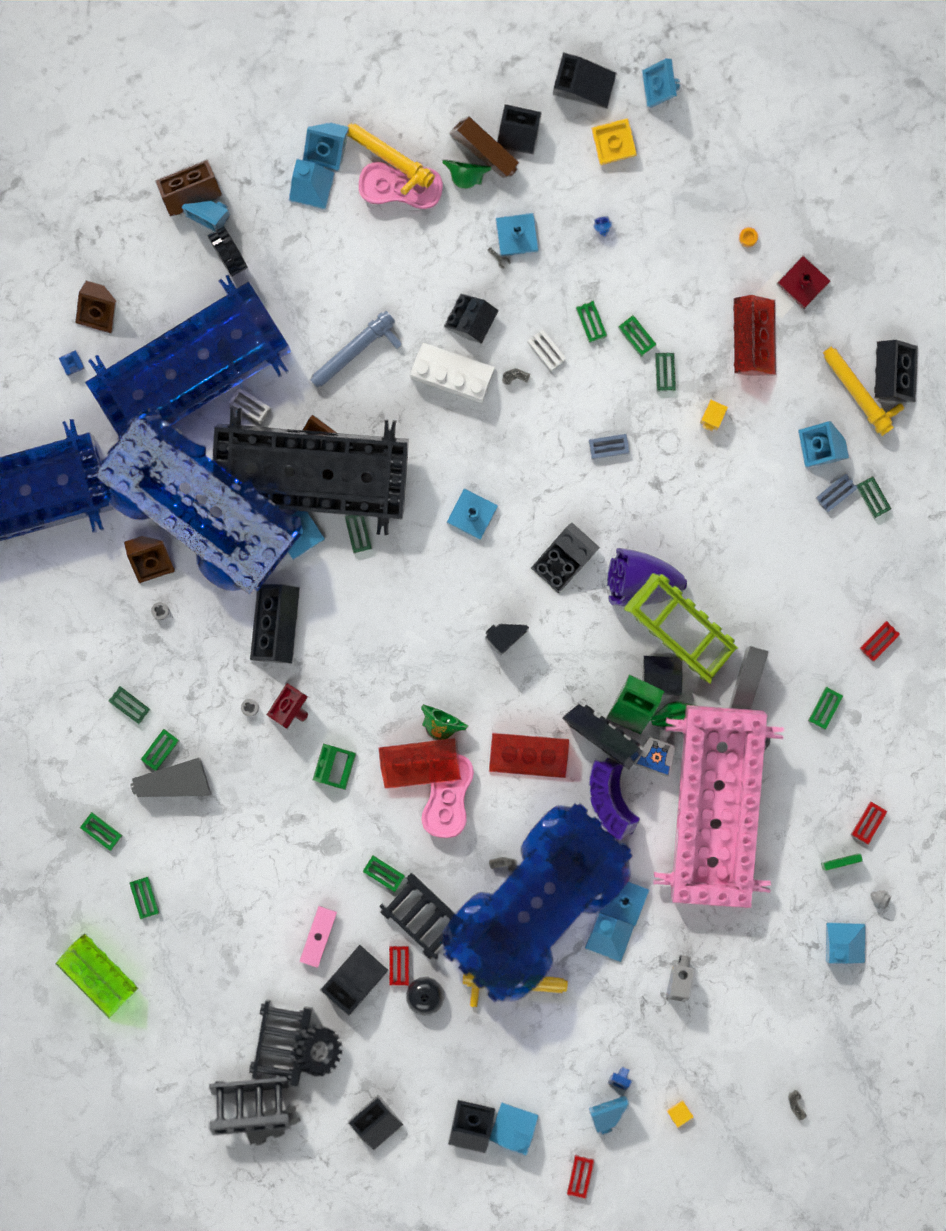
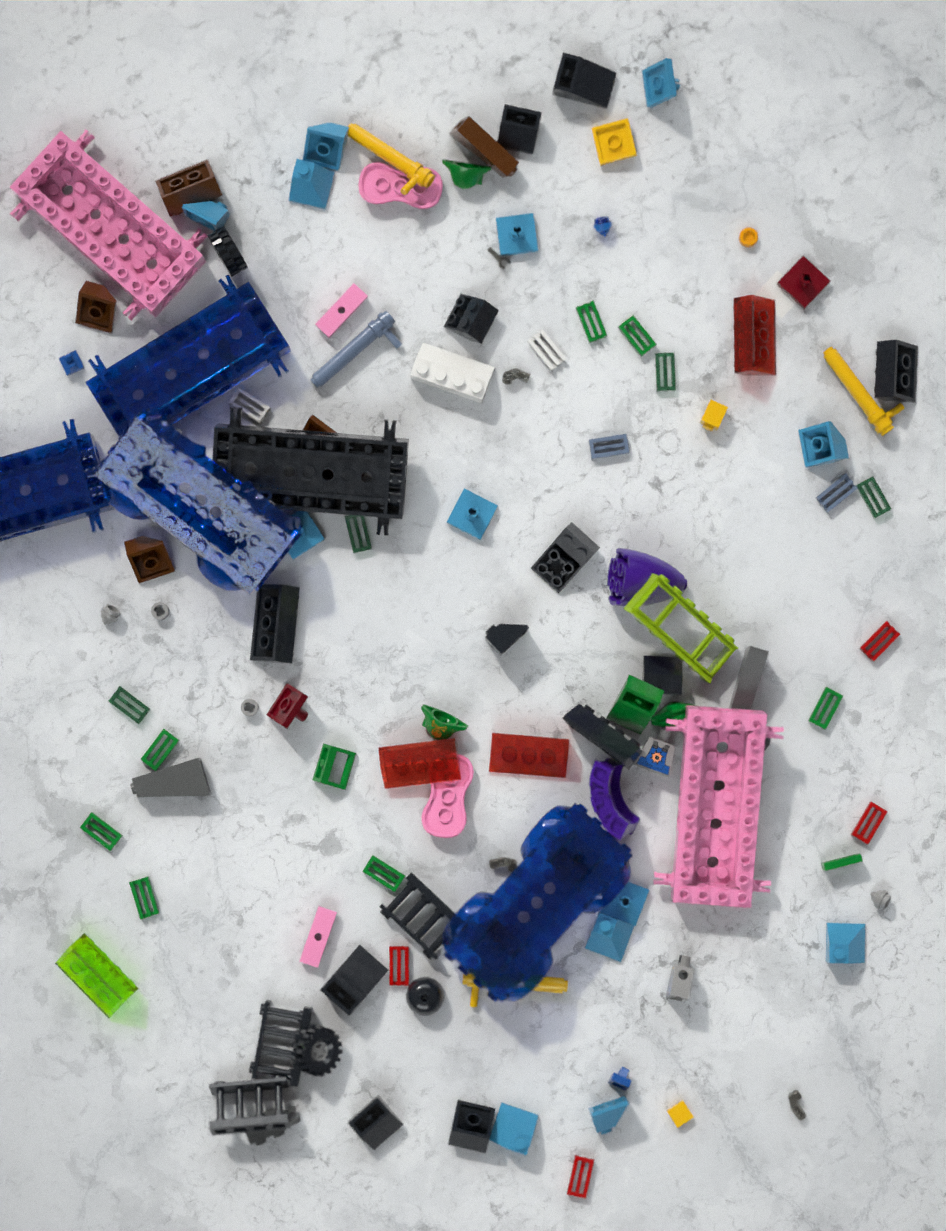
none -> bright pink piece [9,130,208,321]
none -> light grey plate [101,604,120,625]
none -> bright pink tile [315,284,368,338]

